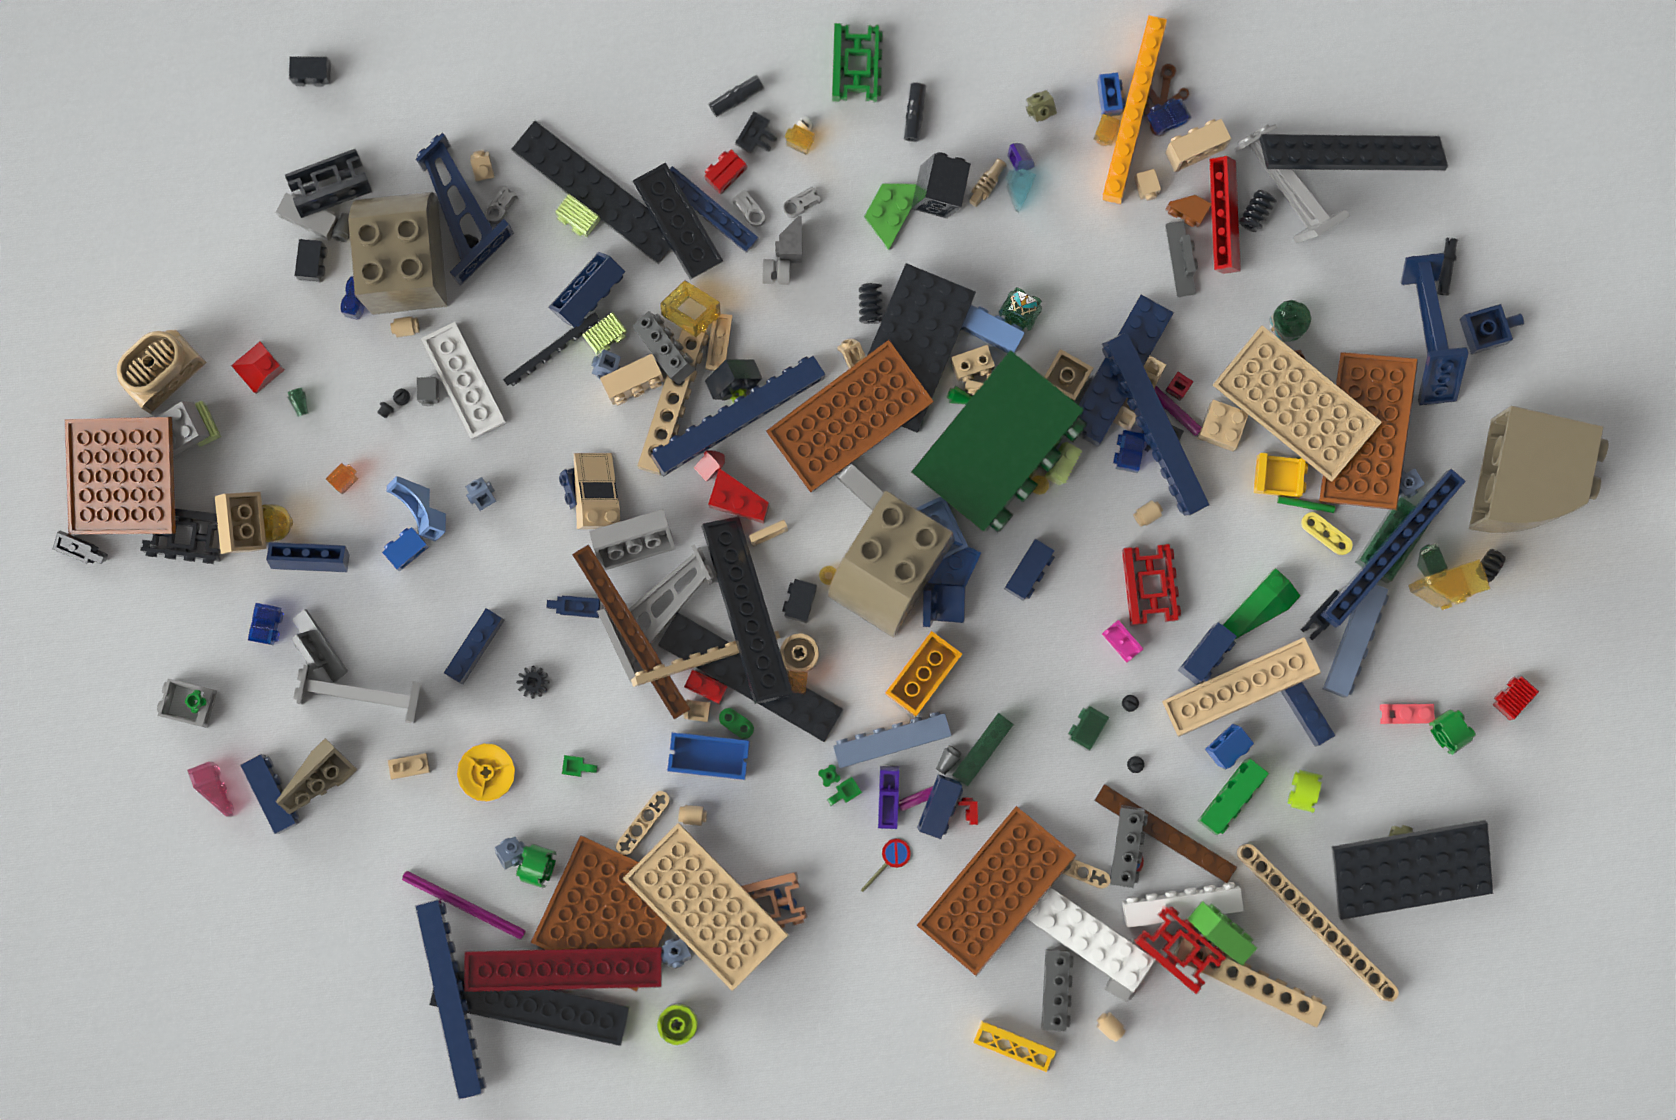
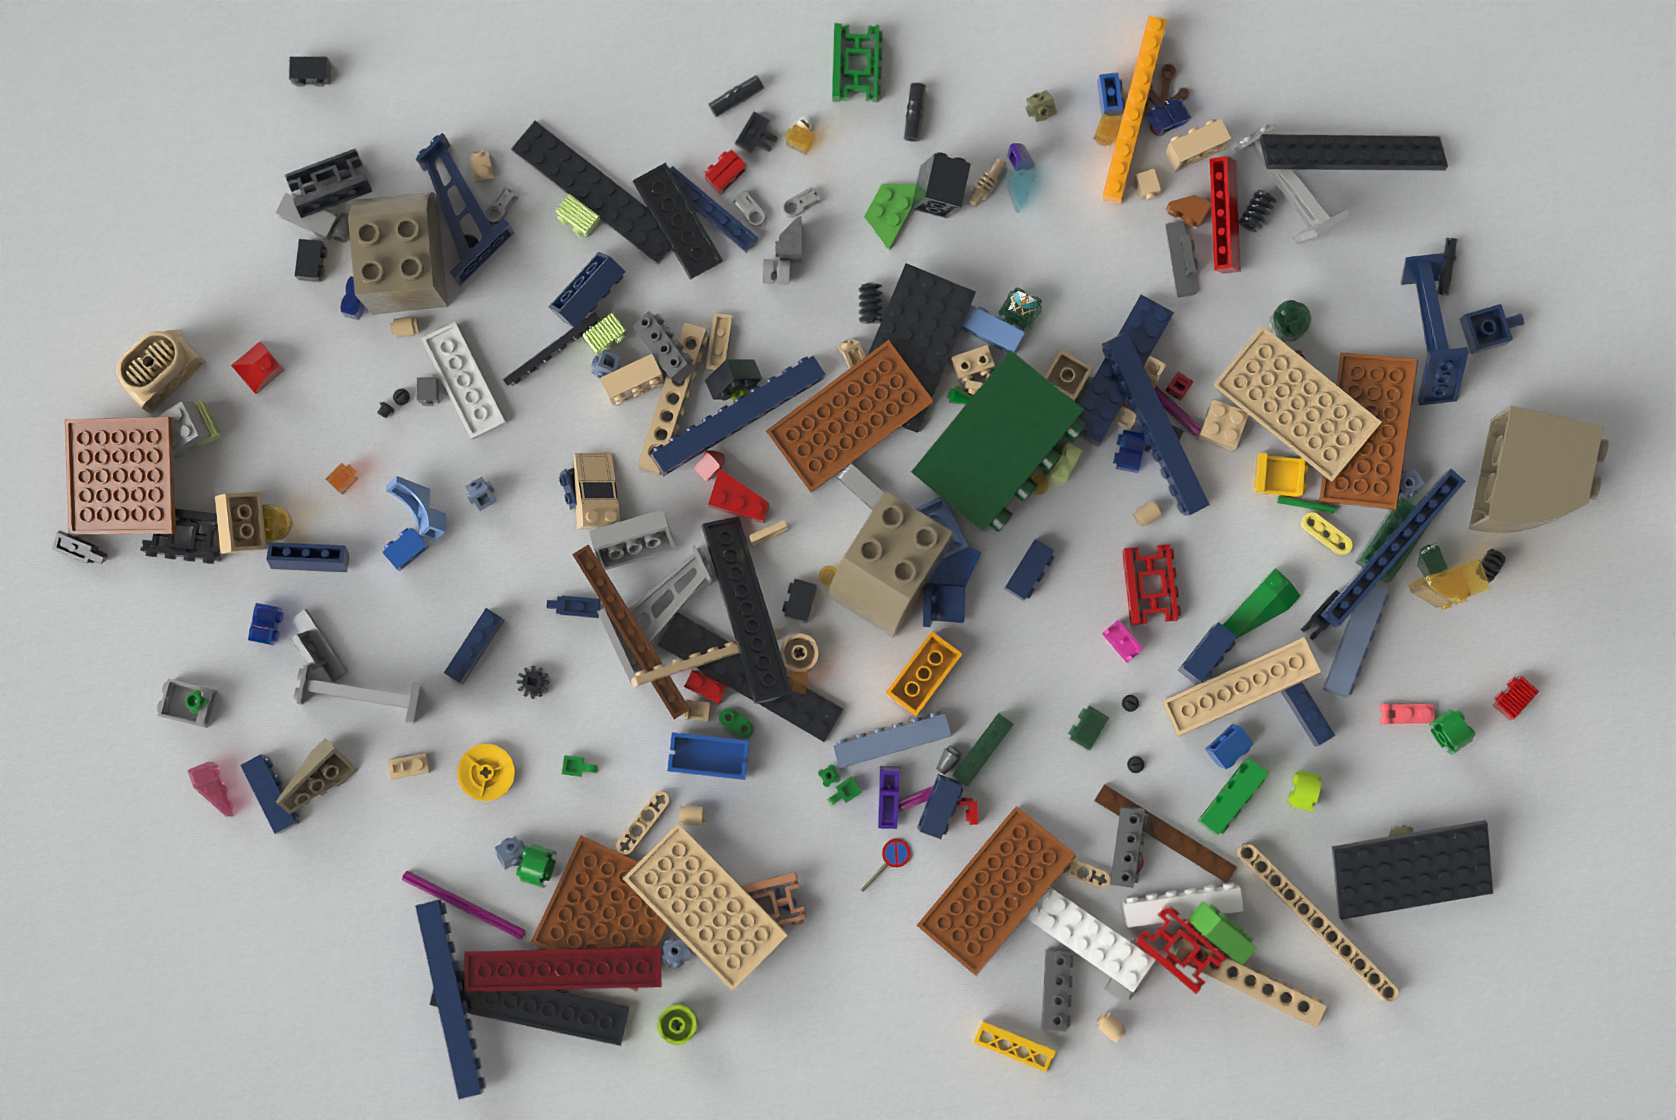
clear green cone [287,387,309,417] -> none
clear yellow window [660,280,721,337] -> none

